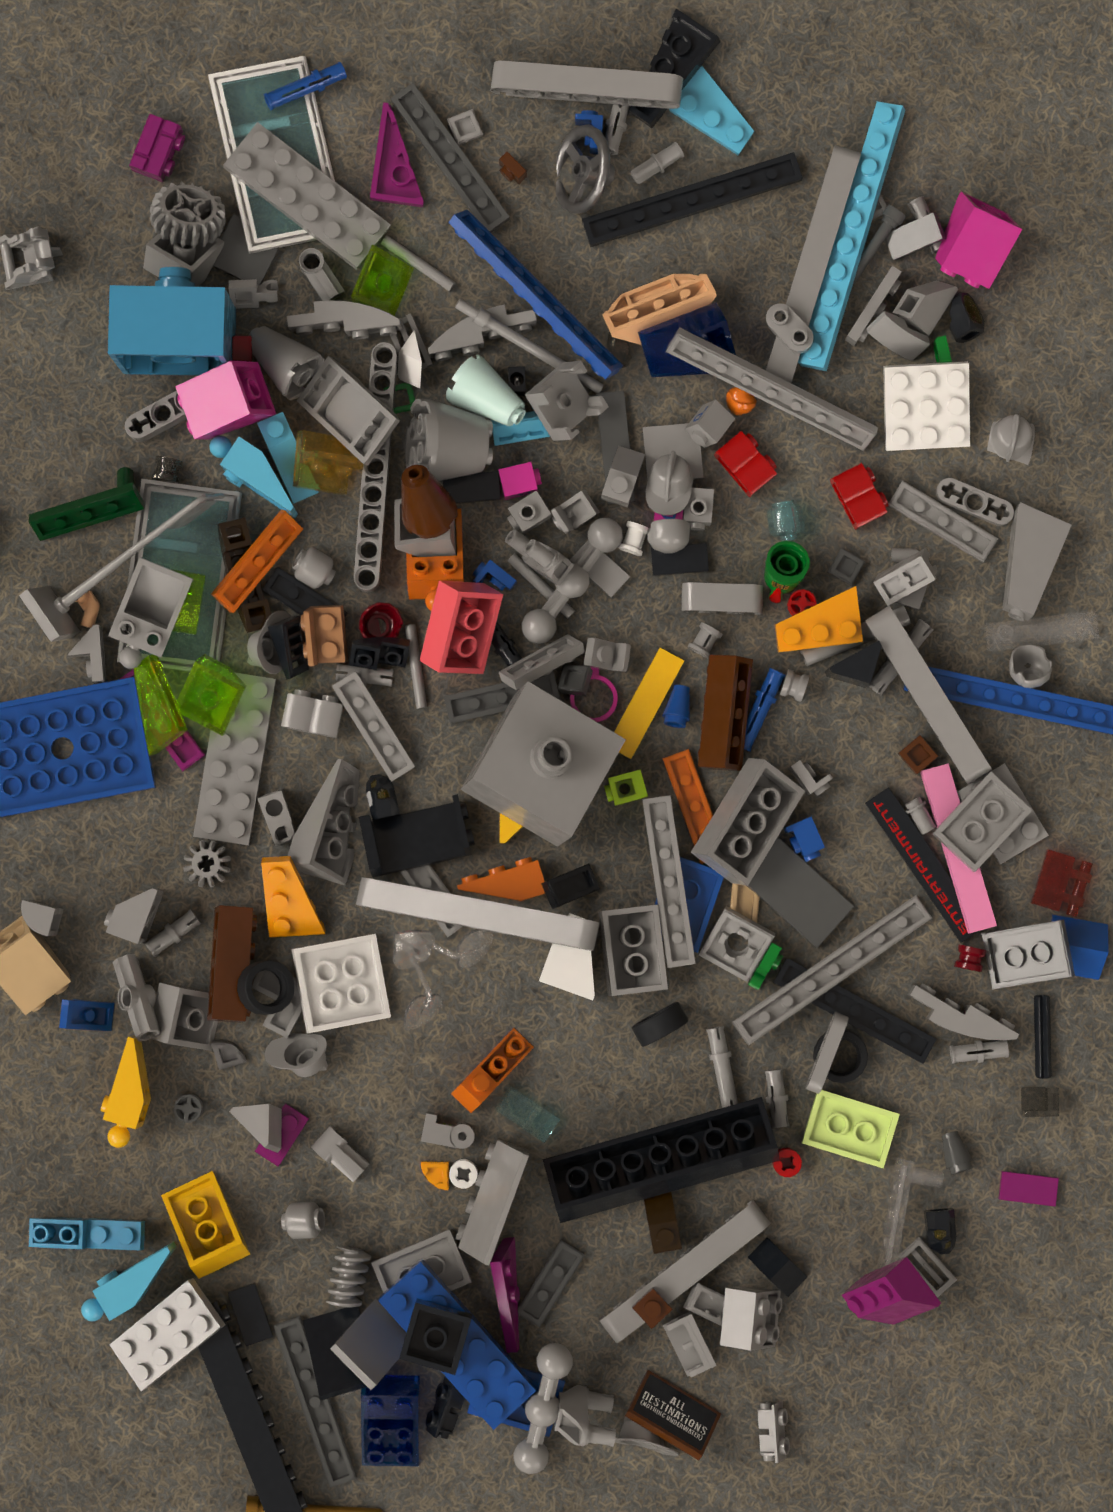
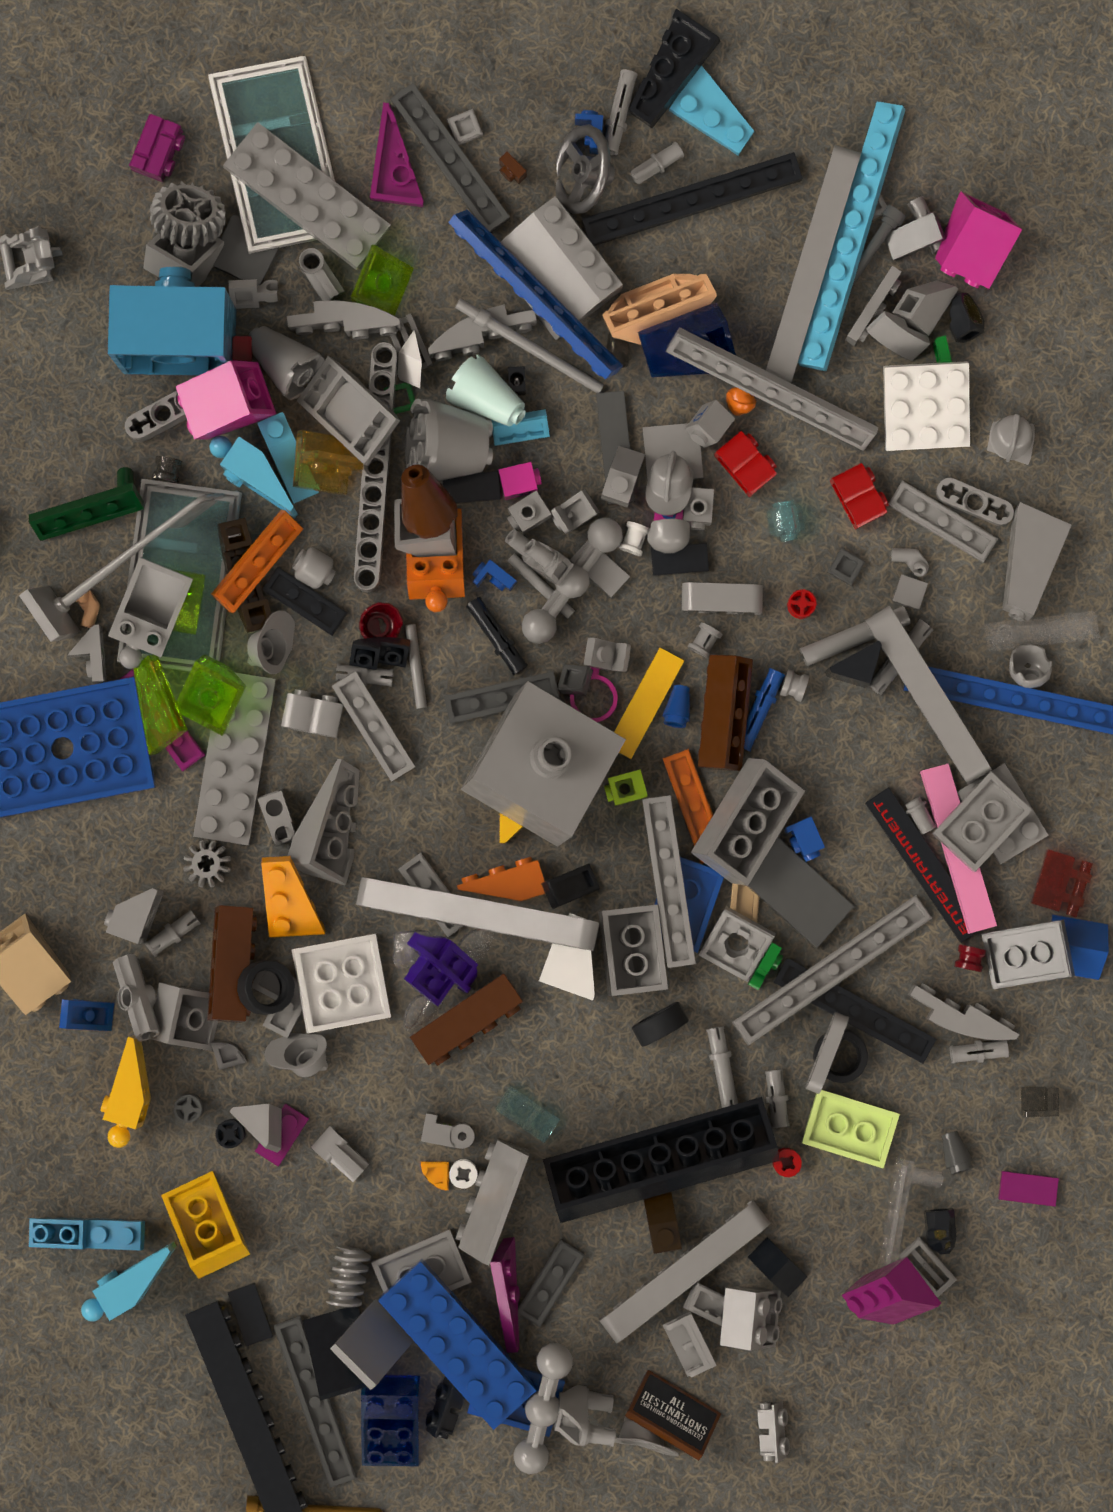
light grey brick [21,900,64,936] -> none
plate [110,1278,226,1392] -> none
blue pin [264,62,347,111] -> none
black slope [268,615,309,680] -> none
light grey head [281,1201,325,1239] -> none
medium nougat bracket [300,605,348,666] -> none
black panel [358,794,475,878] -> none
black rock [366,774,401,821] -> none
light grey bar [381,235,456,292] -> none
black brick [399,1298,472,1375] -> none
coral brick [419,580,503,674] -> none
orange slope [451,1028,534,1113] -> none
light grey beam [490,61,683,109] -> none
light grey plate [499,634,585,690] -> none
light grey panel [525,360,609,441] -> none
reddish brown plate [632,1287,673,1329] -> none
green hat [764,541,810,603] -> none
light grey plate [766,303,813,354] -> none
light orange wing [775,586,863,652] -> none
light grey bracket [789,760,833,796] -> none
light grey hinge [873,548,937,606] -> none
reddish brown plate [898,735,938,775] -> none
black axle [1034,995,1052,1079] -> none
none -> black wheel [215,1119,245,1148]
none -> dark purple plate [404,932,478,1006]
none -> reddish brown brick [410,973,523,1066]
none -> light grey slope [500,196,623,340]

